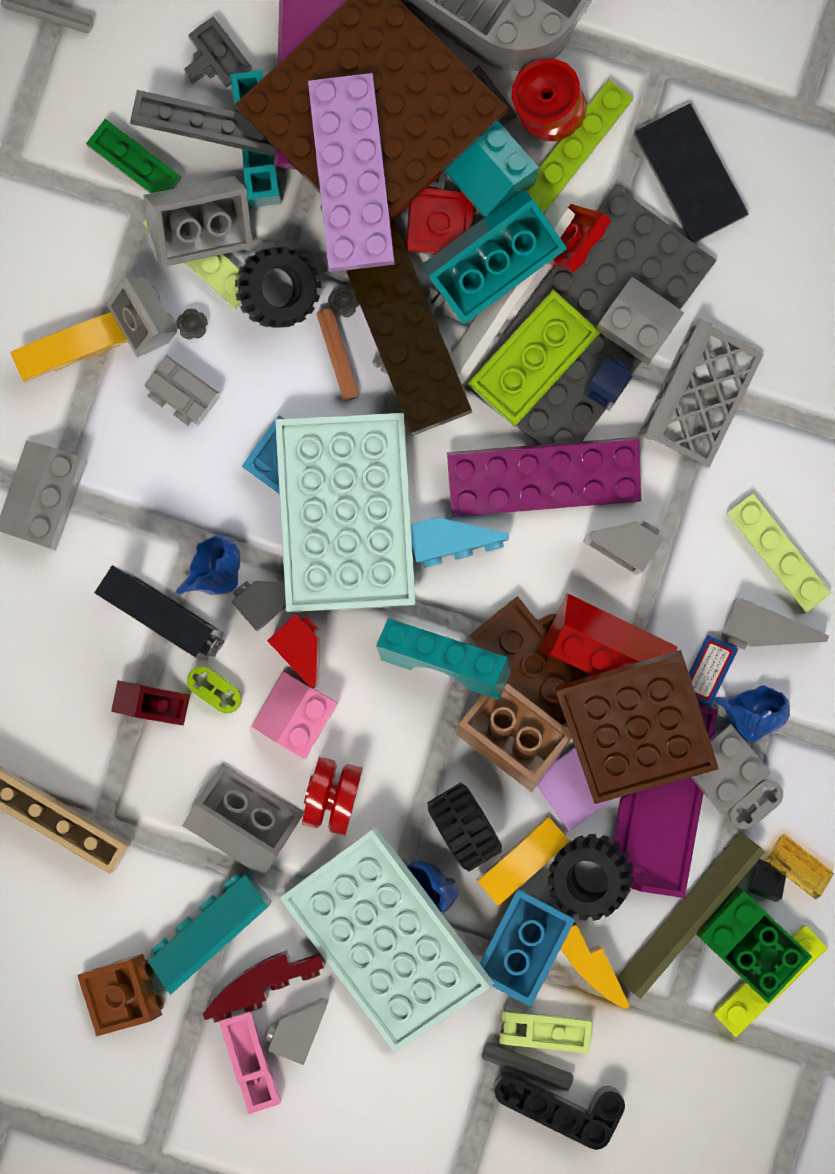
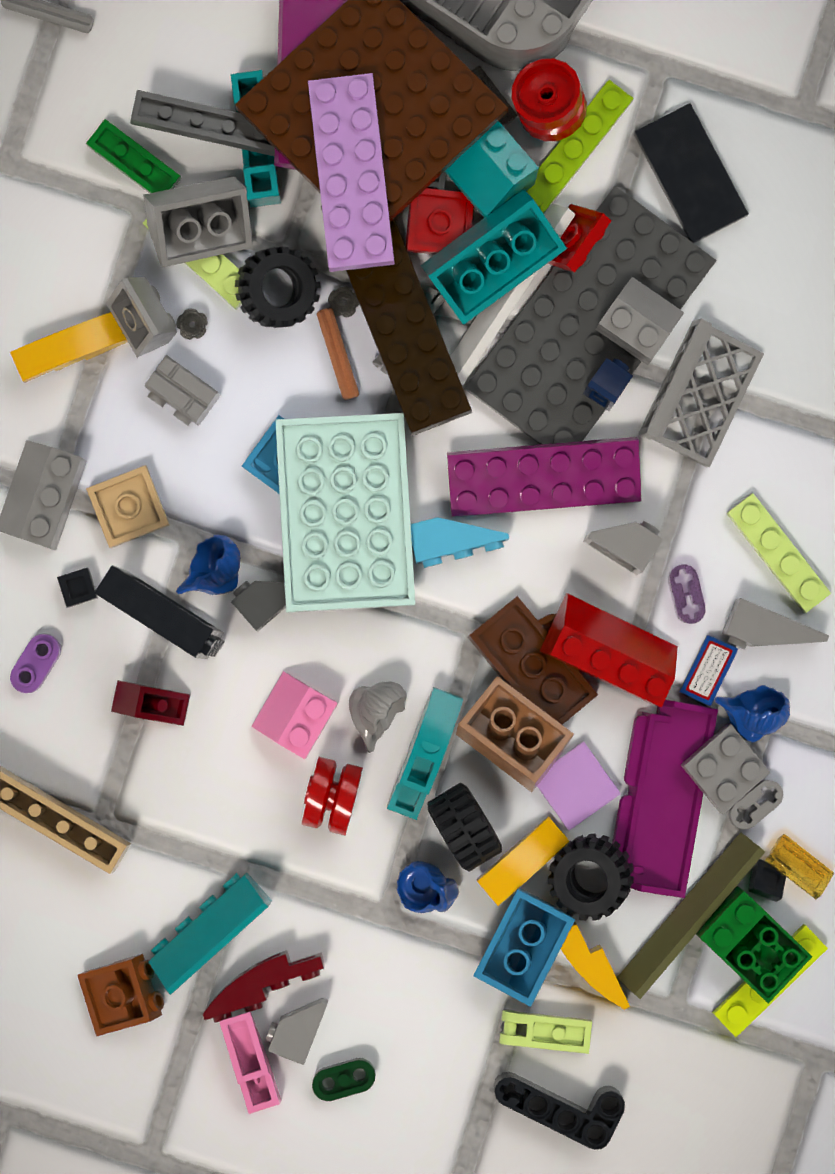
light grey slope [182,764,303,877] -> none
dark grey hinge [184,16,252,88] -> none
lime beam [187,666,242,713] -> none
red slope [267,614,320,688] -> none
light aqua plate [279,826,494,1053] -> none
teal arch [376,618,511,700] -> none
lime tile [467,290,600,427] -> none
dark grey axle [481,1042,574,1091] -> none
reddish brown plate [556,650,719,804] -> none
none -> medium lavender plate [10,634,61,693]
none -> black plate [57,567,98,608]
none -> tan plate [86,465,170,548]
none -> dark green plate [312,1058,376,1101]
none -> light grey hair [349,681,407,753]
none -> teal slope [387,687,463,820]
none -> clear purple beam [668,564,706,624]

